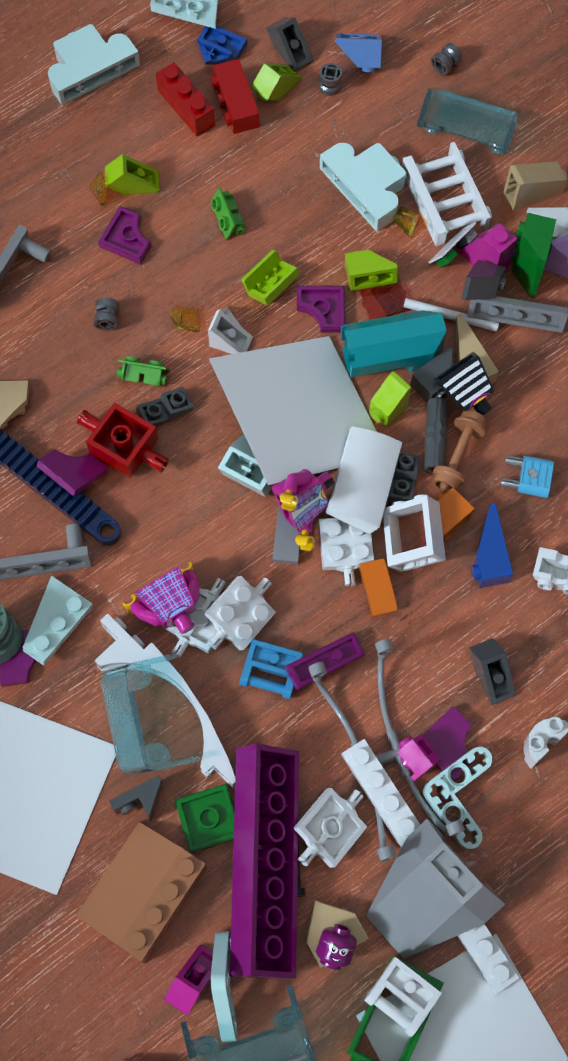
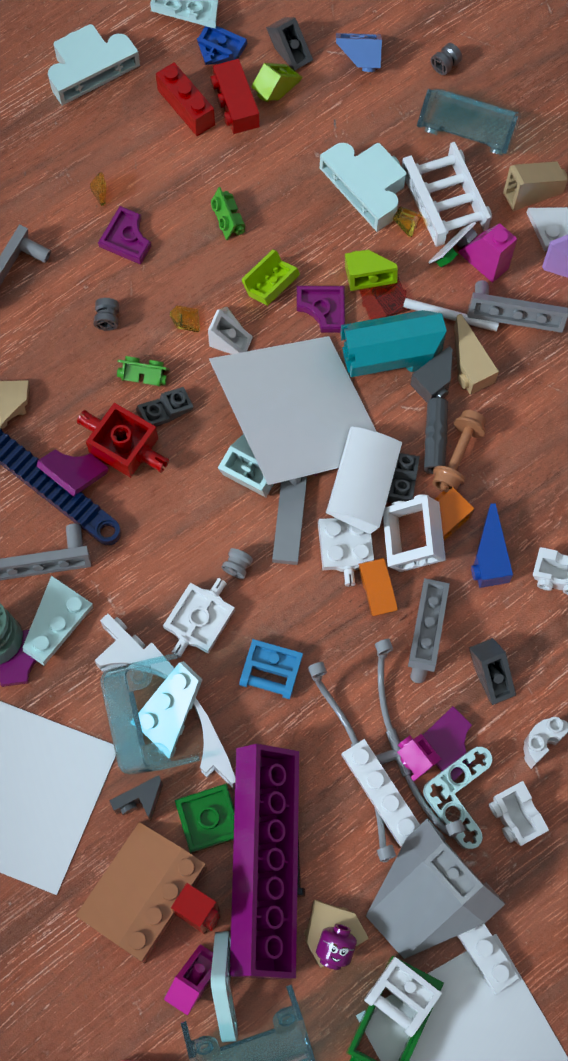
lime slope [105,154,160,195] -> none
dark pink torso [122,562,199,634] -> none
white plate [205,576,276,650] -> none
torso [271,469,335,551] -> none
magenta tile [285,632,365,691] -> none
white plate [293,788,367,868] -> none
flat silver wheel [319,63,342,96] -> none
lime slope [369,371,411,427] -> none
black torso [434,352,494,415] -> none
dark grey slope [461,260,508,300] -> none
medium azure piece [501,455,554,498] -> none
green slope [511,213,557,298] -> none
none -> light aqua wing [132,661,203,758]
none -> red brick [171,883,221,934]
none -> light grey wheel [221,548,253,579]
none -> light grey piece [408,578,450,683]
none -> white cylinder [489,781,549,846]

